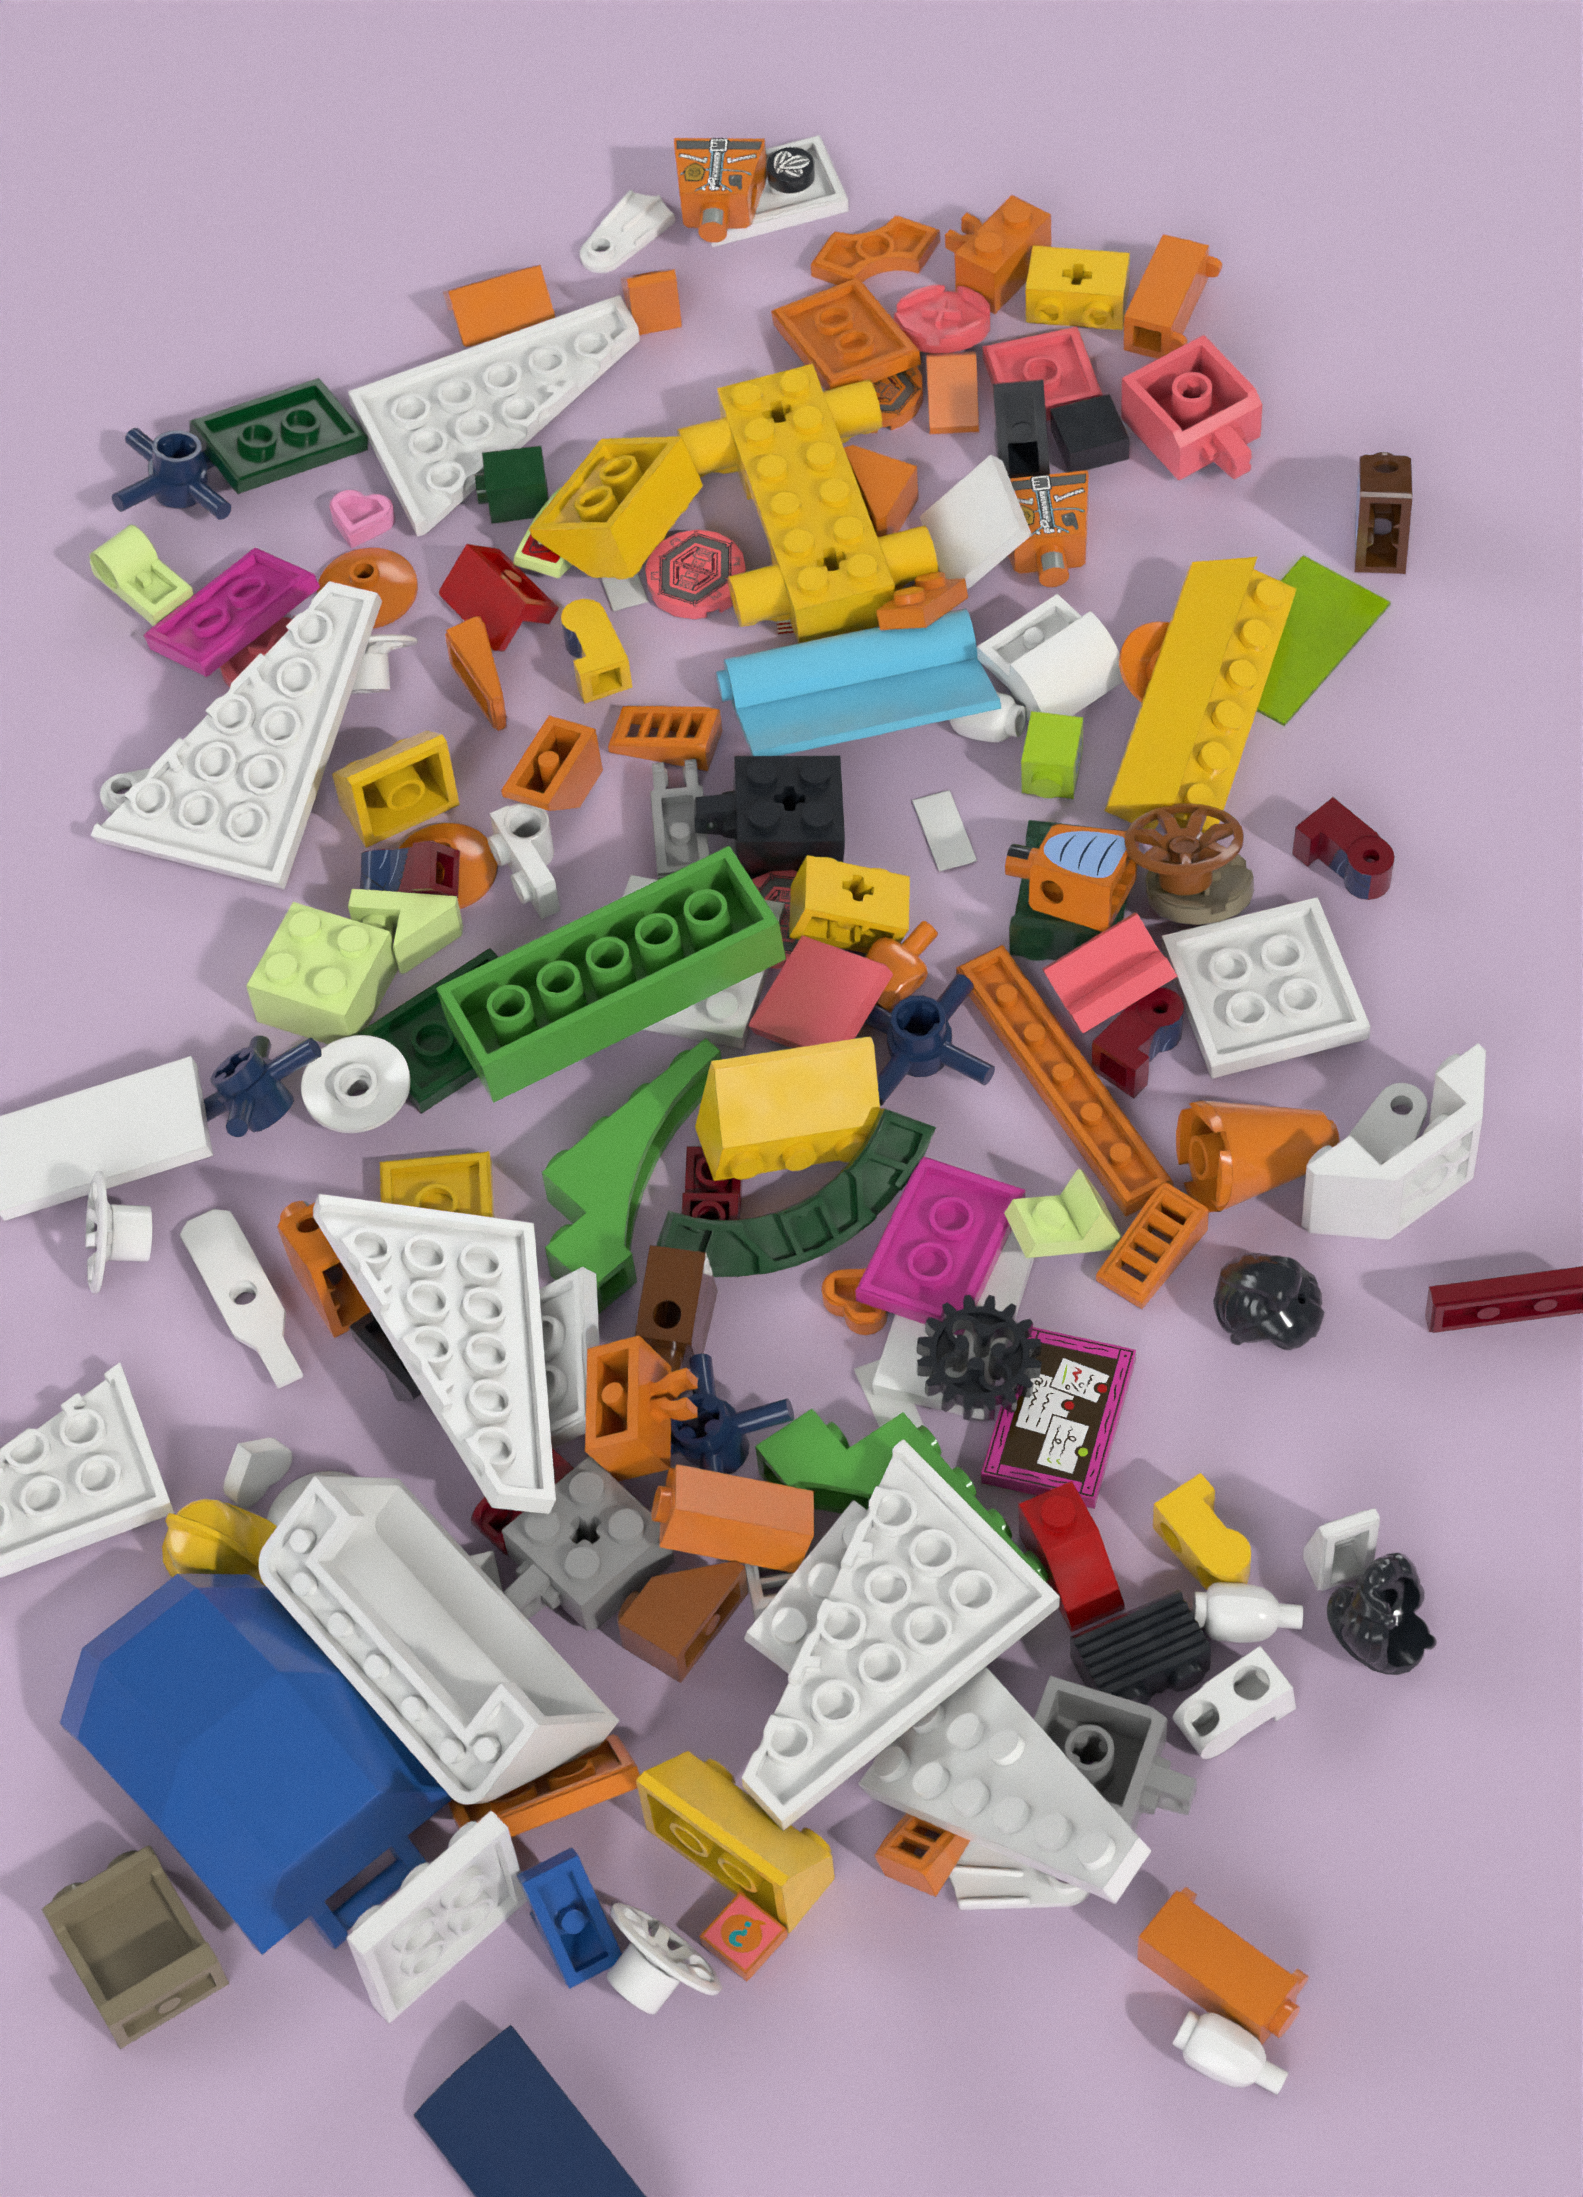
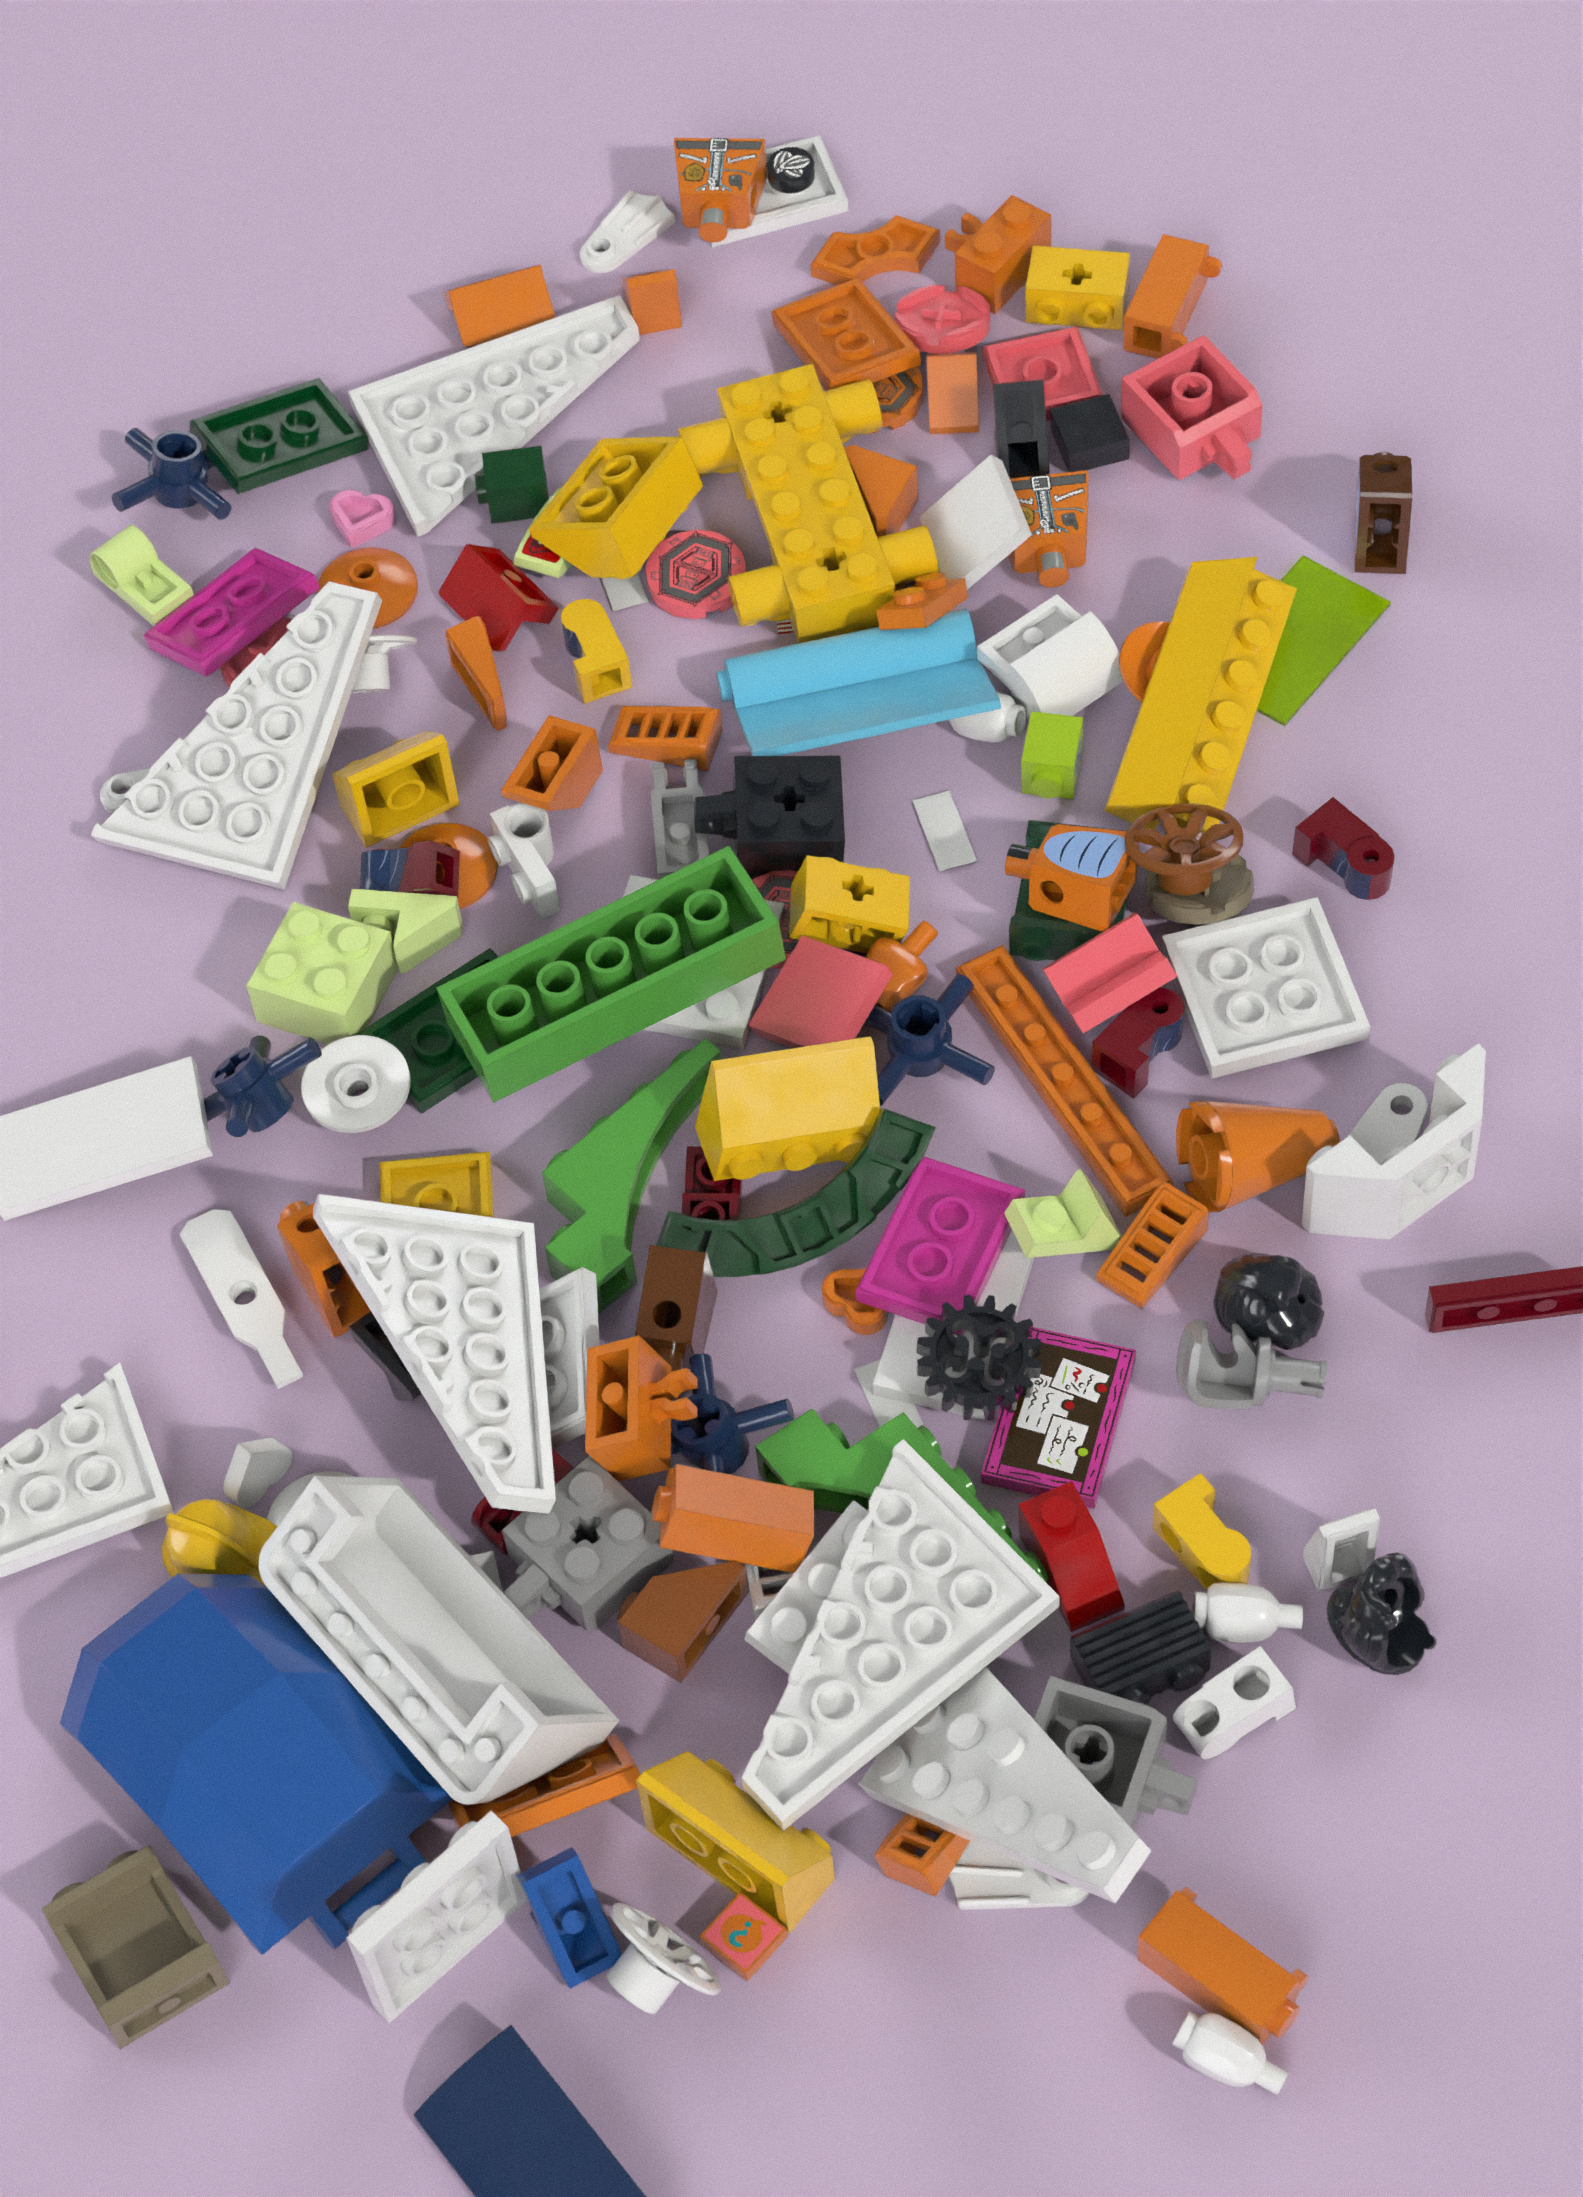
white wheel [85,1171,152,1294] -> none
none -> light grey piece [1176,1319,1327,1409]

